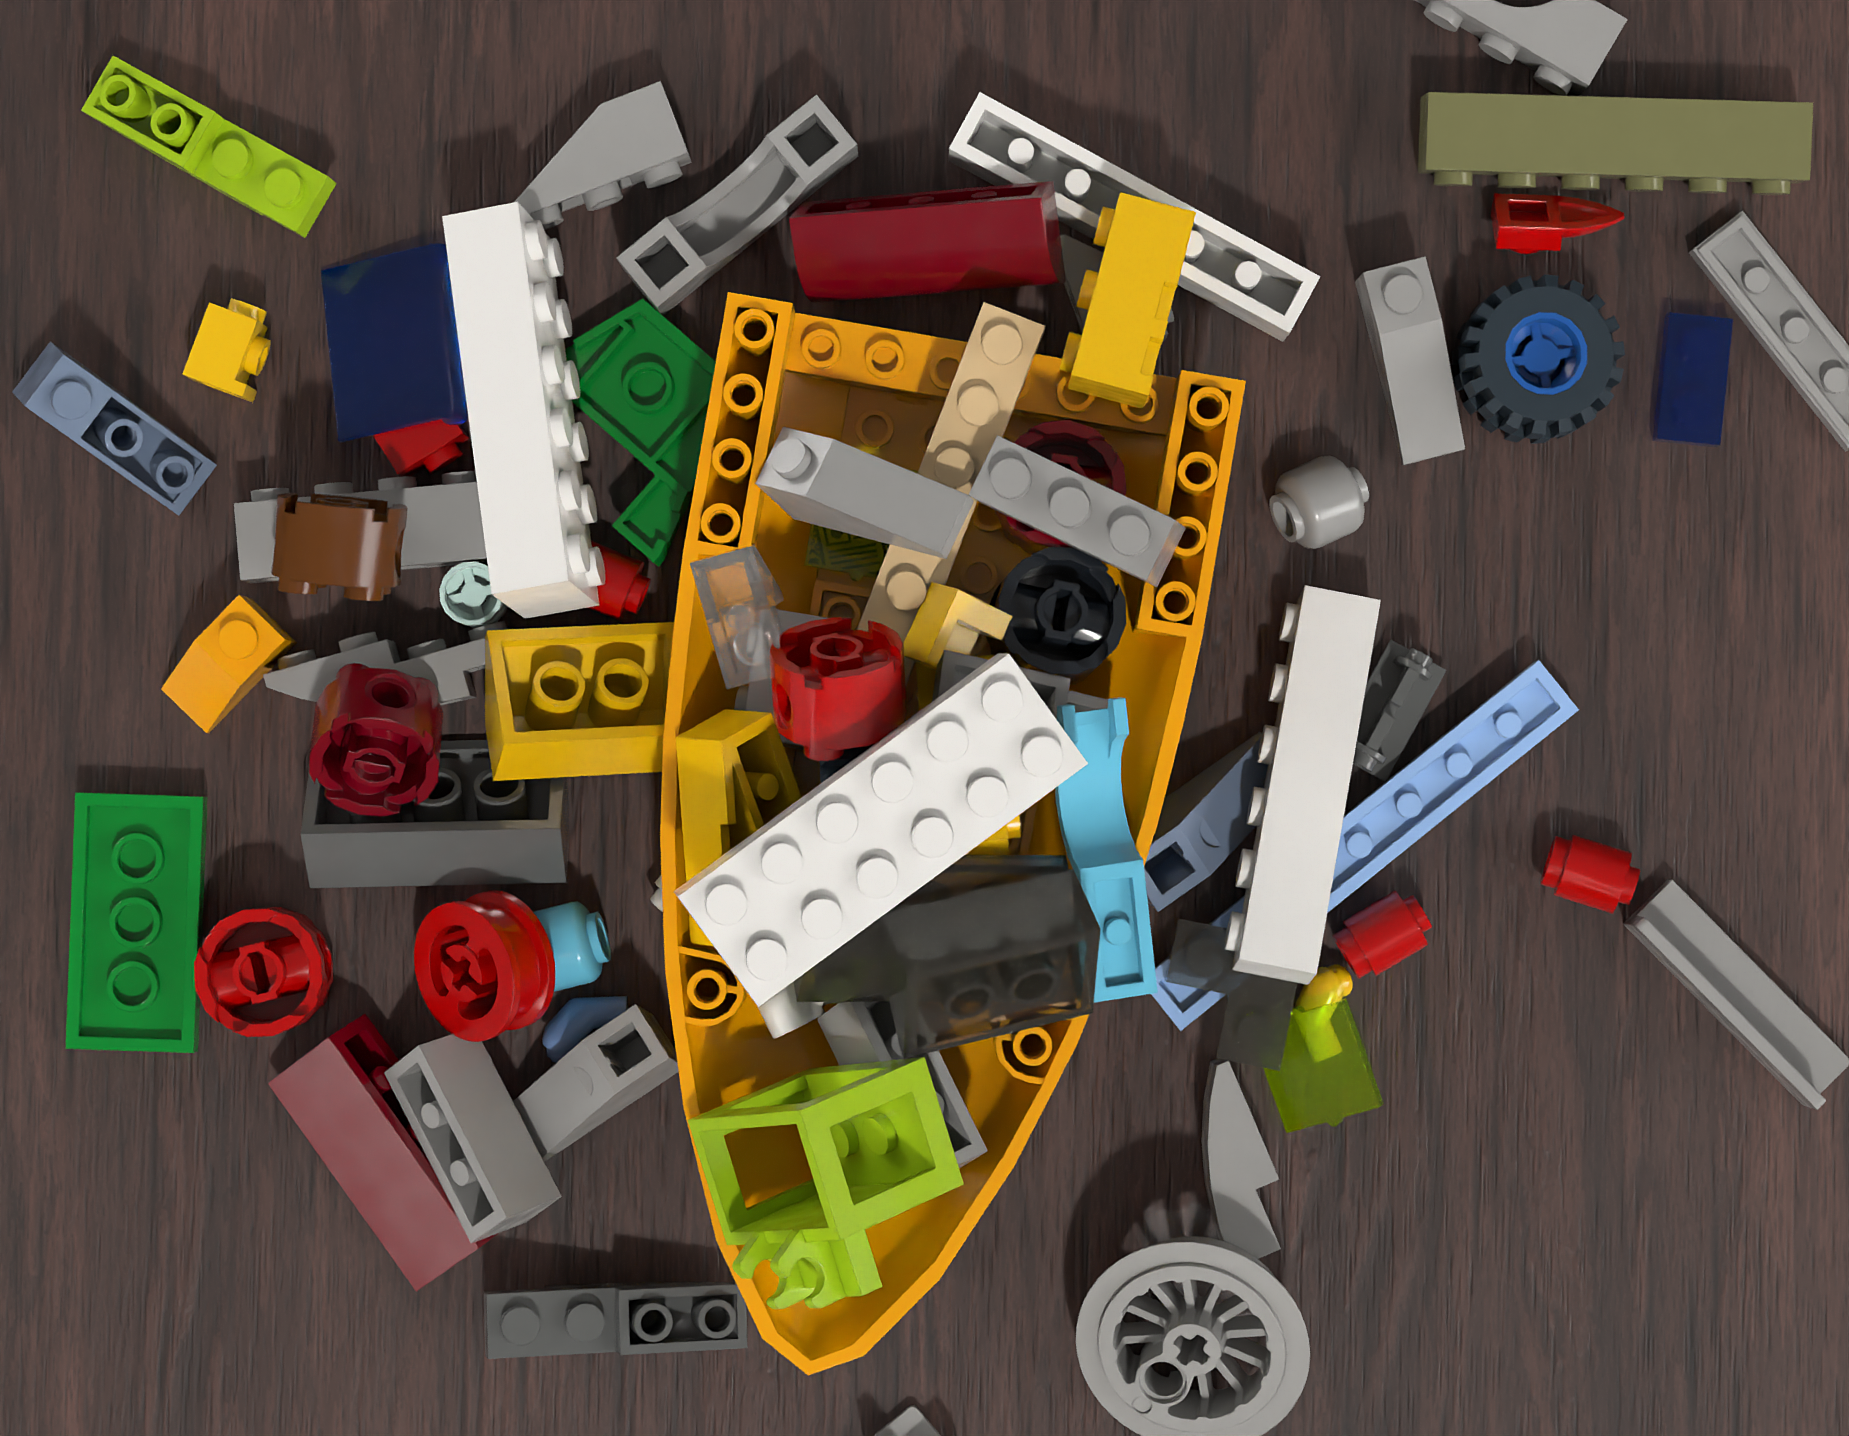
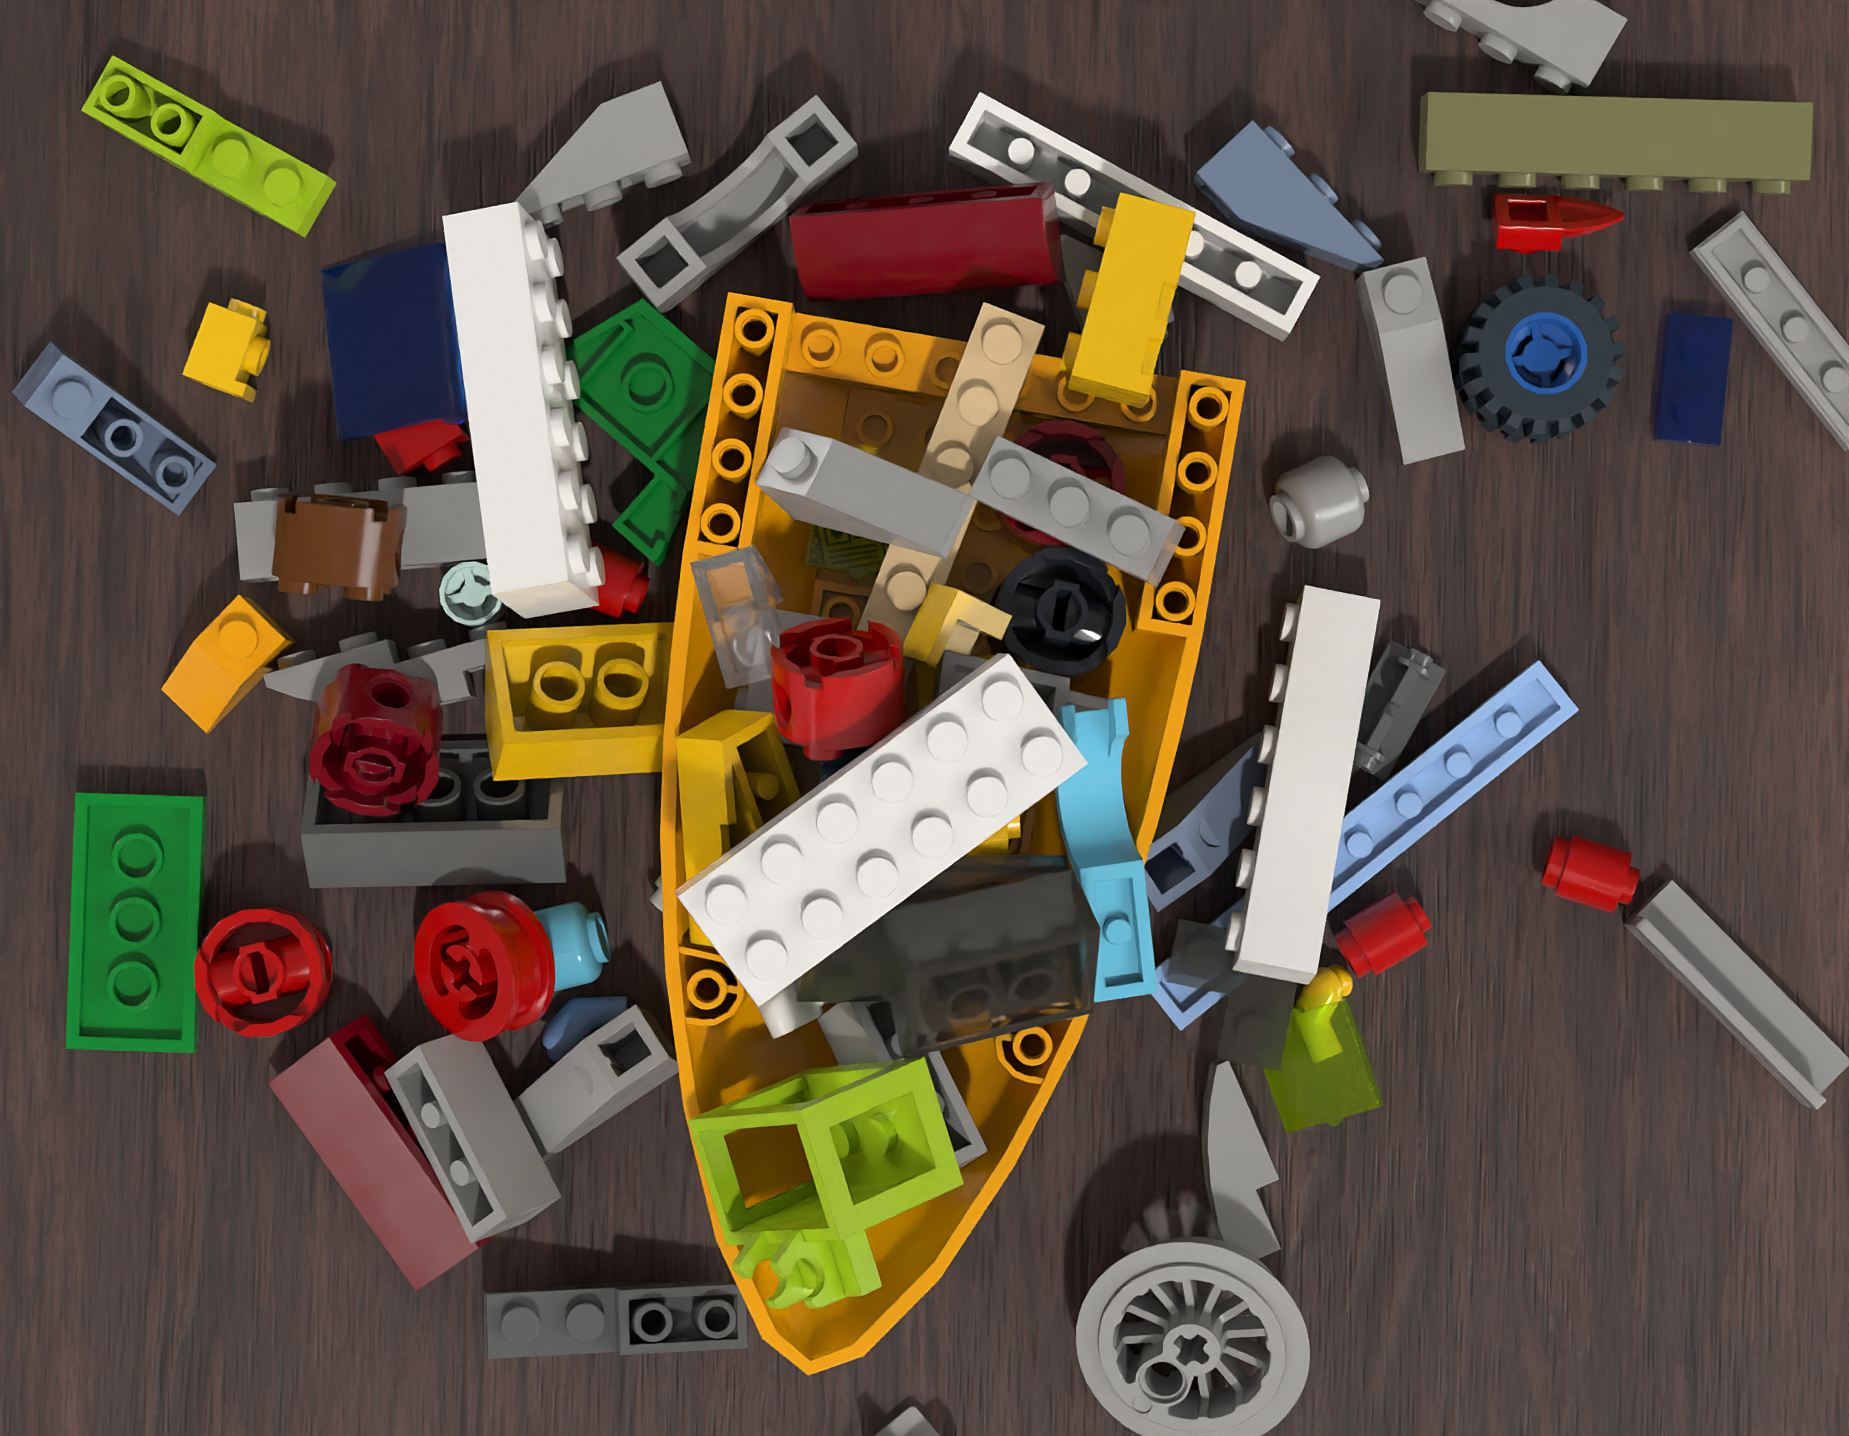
none -> sand blue slope [1193,120,1384,274]

